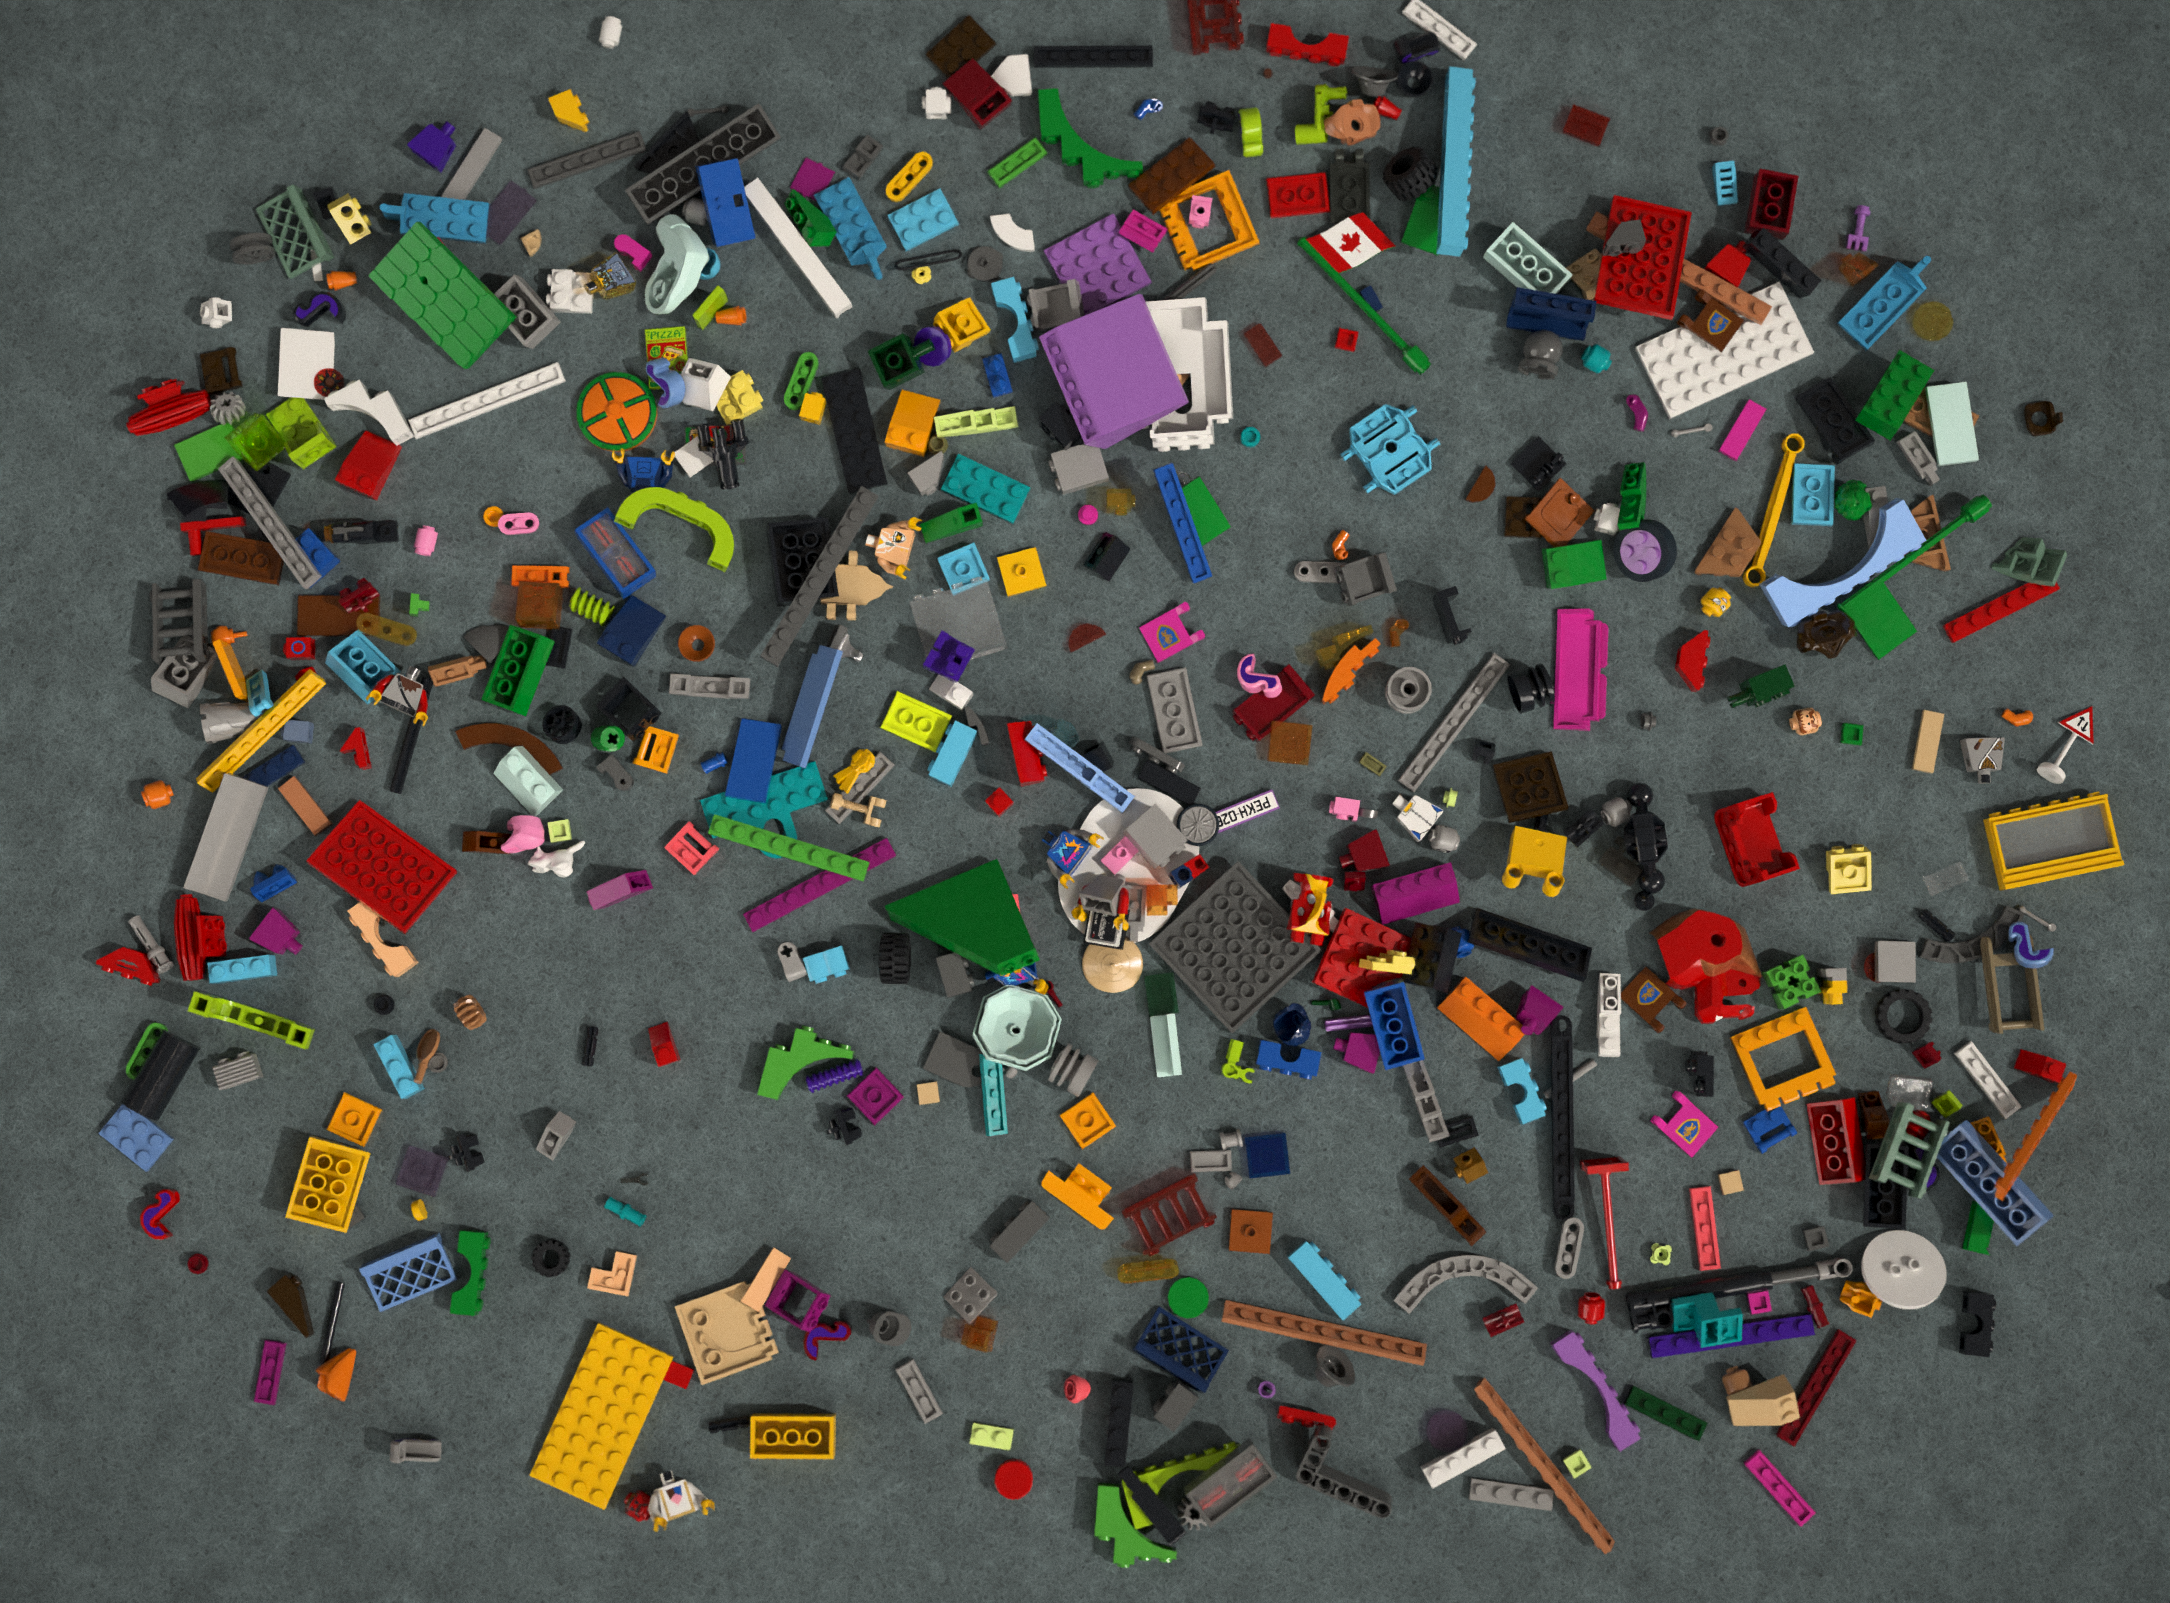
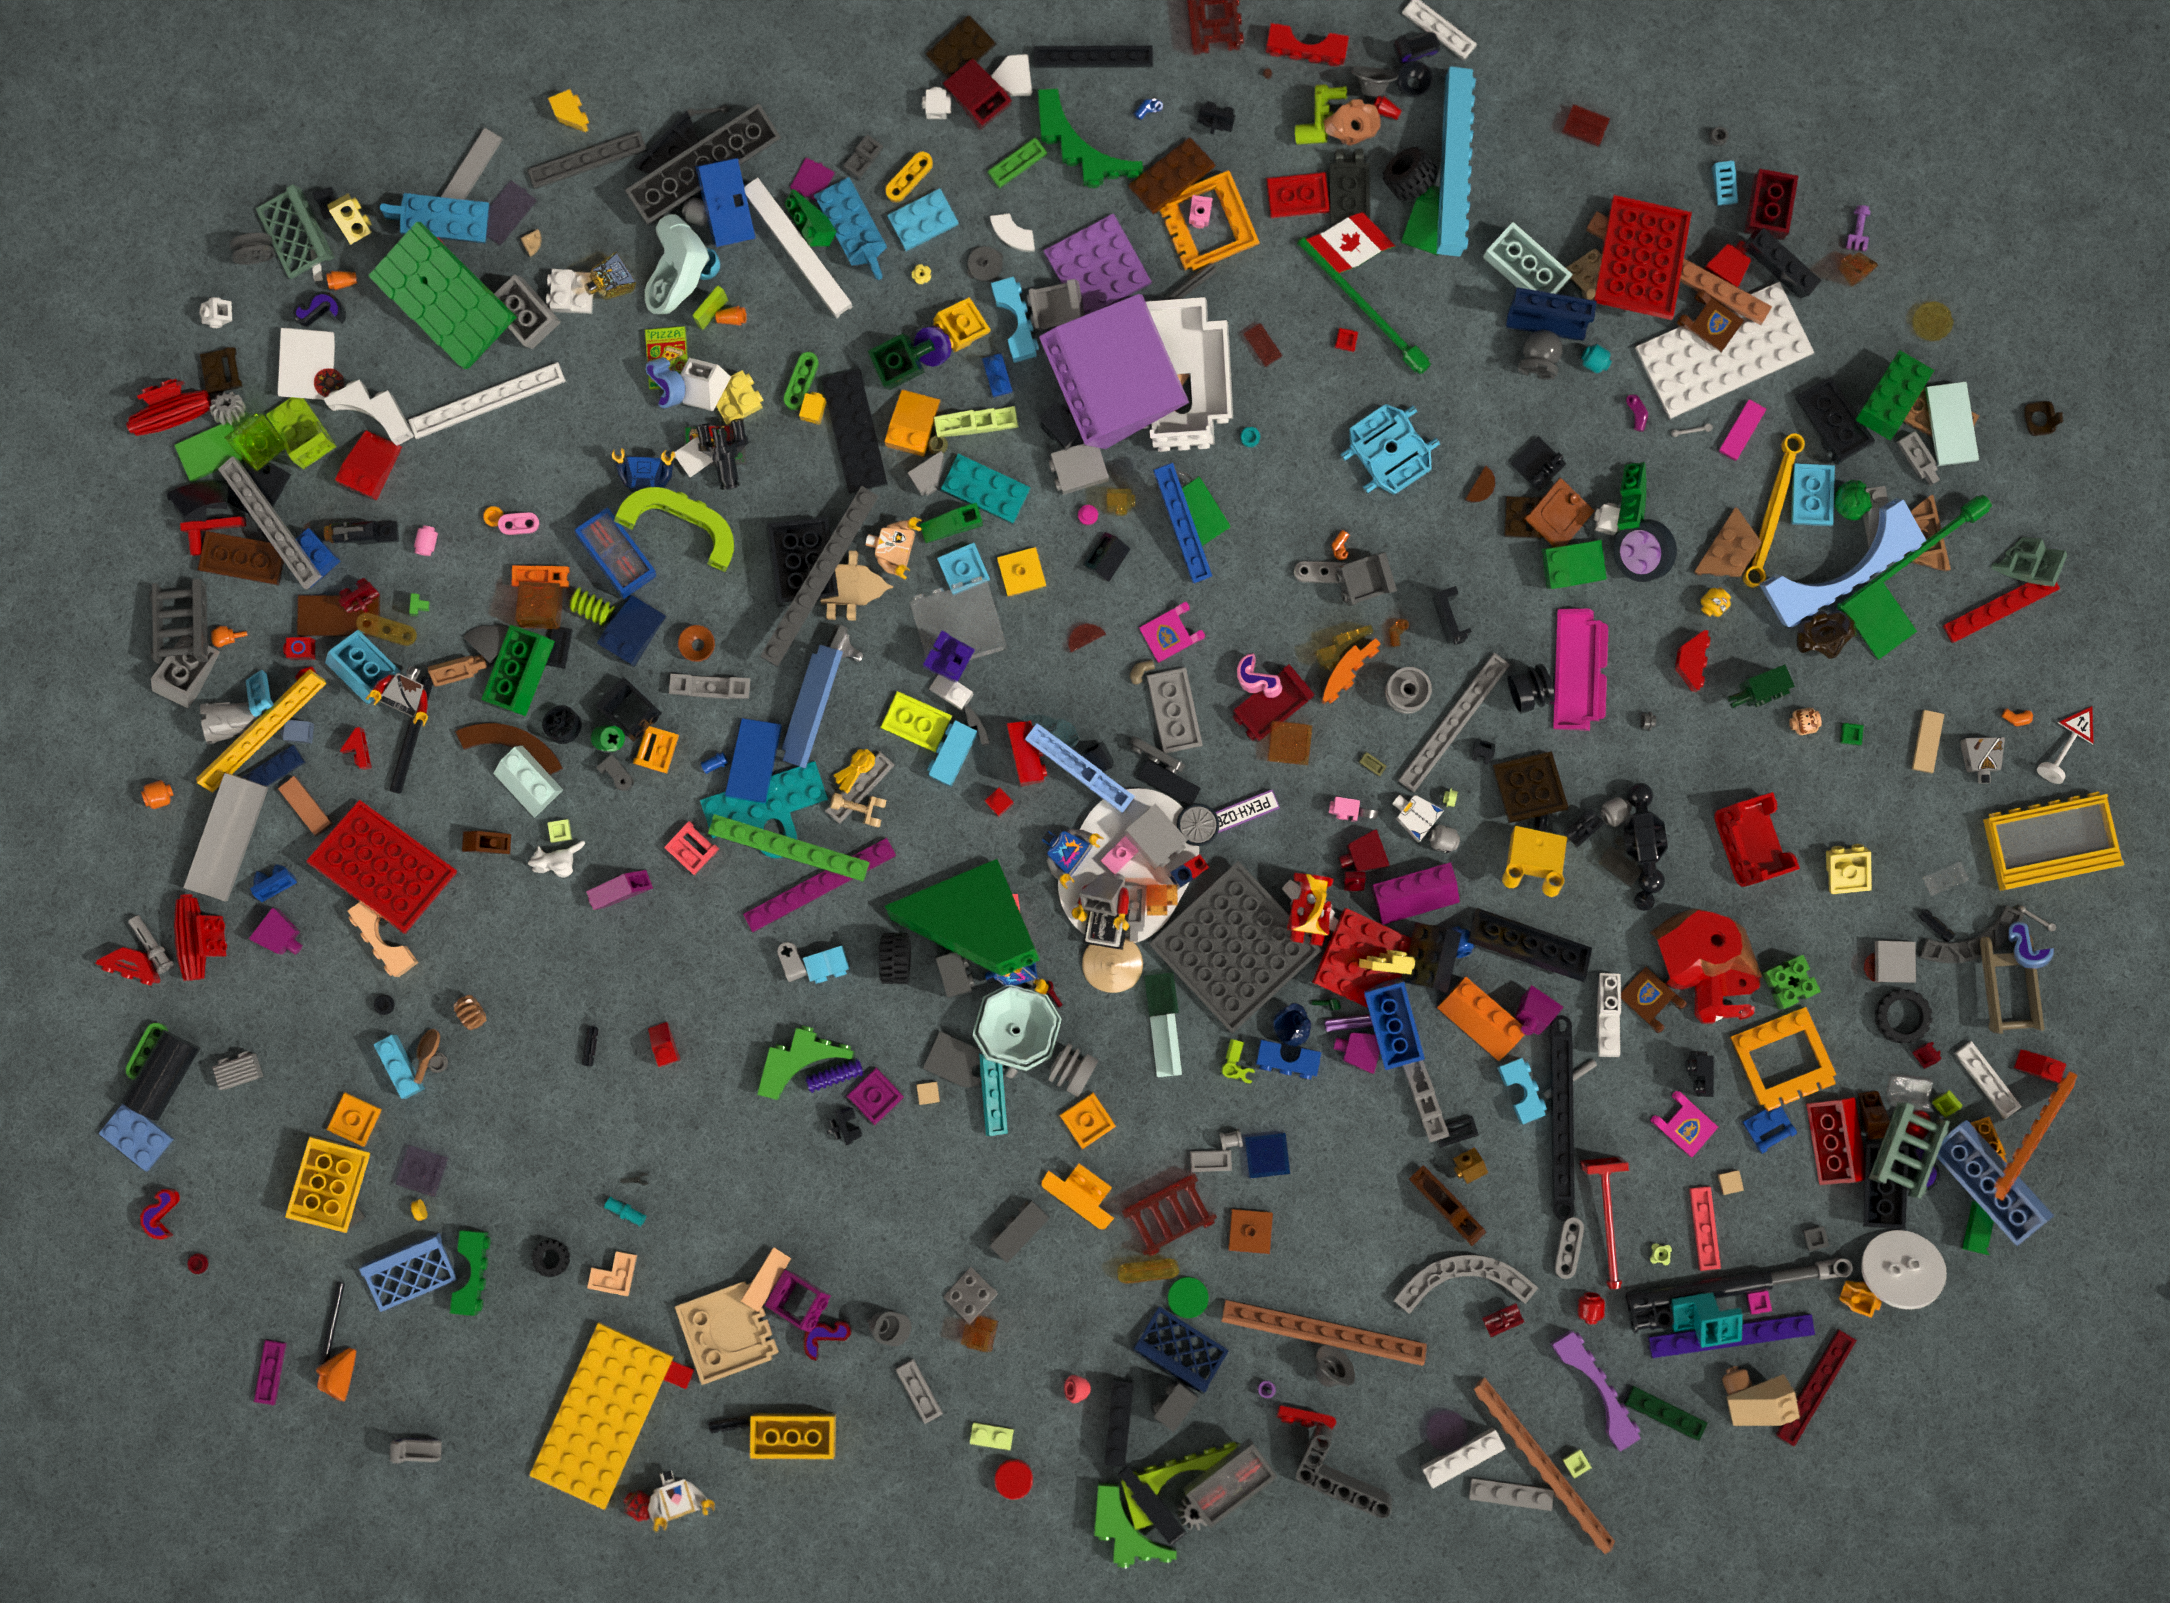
lime arch [187,991,315,1049] -> none
medium azure brick [208,955,277,984] -> none
light orange tile [213,639,248,702] -> none
dark brown slope [267,1273,314,1338] -> none
dark purple torso [407,121,456,173] -> none
black hips [447,1134,484,1172] -> none
bright pink helmet [501,815,545,853] -> none
light grey slope [536,1111,576,1161] -> none
dish [576,372,657,452] -> none
white brick [599,16,622,48] -> none
dark pink leg [614,234,653,272] -> none
black piece [894,249,962,271] -> none
dark pink plate [1119,209,1168,253] -> none
light grey hinge [1225,1172,1243,1190] -> none
lime animal [1238,107,1263,158] -> none
medium azure brick [1287,1240,1361,1320] -> none
dark blue piece [1360,285,1383,312] -> none
dark grey slope [1602,220,1646,256] -> none
dark pink tile [1744,1449,1815,1527] -> none
dark red pin [1801,1285,1830,1328] -> none
hips [1816,968,1847,1005] -> none
dark azure hinge [1837,256,1931,351] -> none
black arch [1959,1291,1996,1357] -> none

